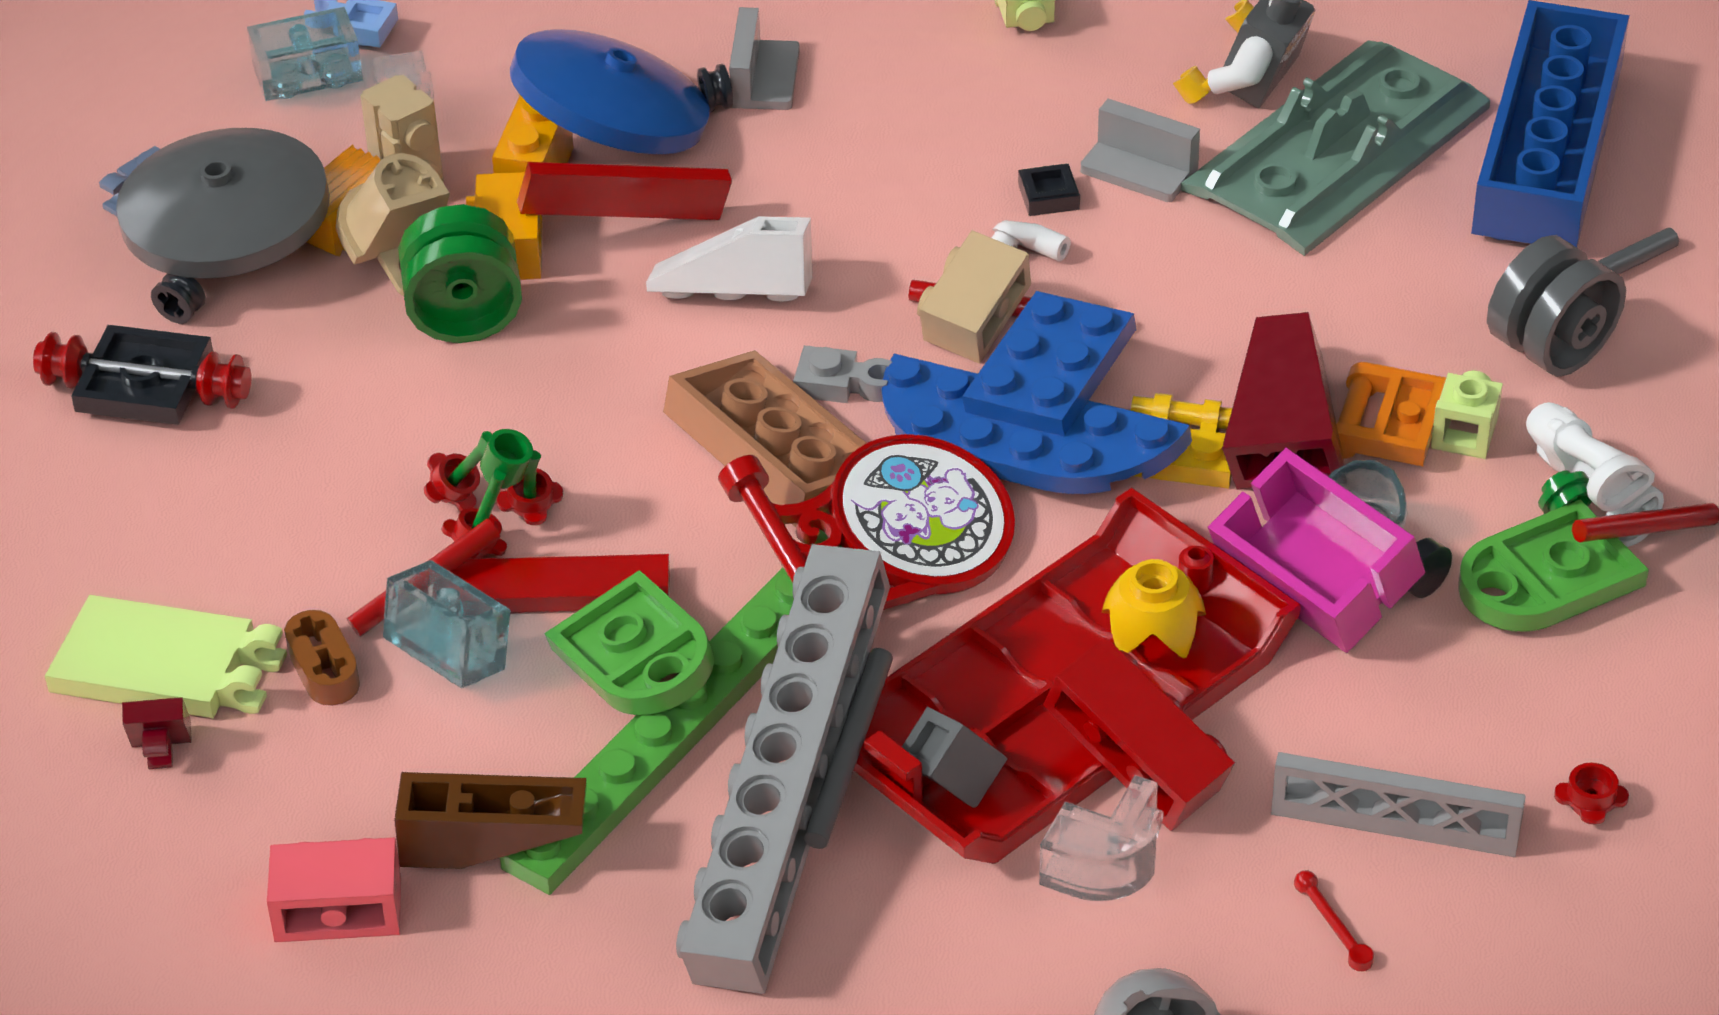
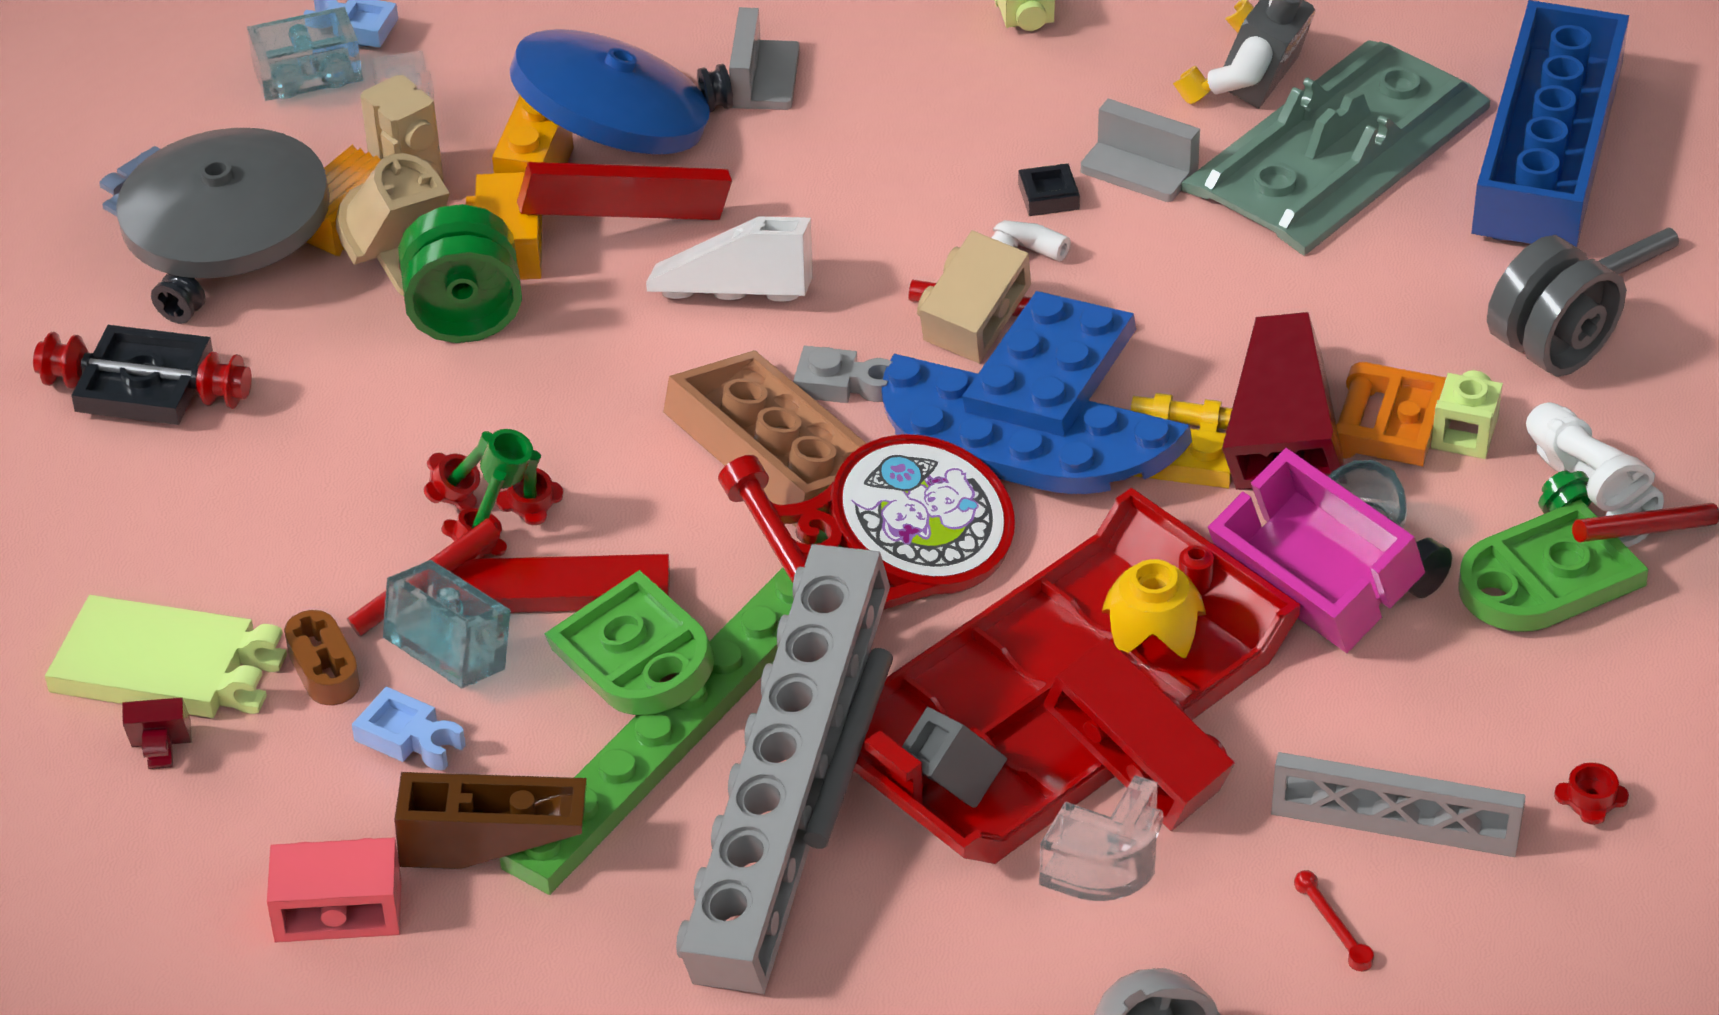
none -> light blue plate [352,686,466,770]

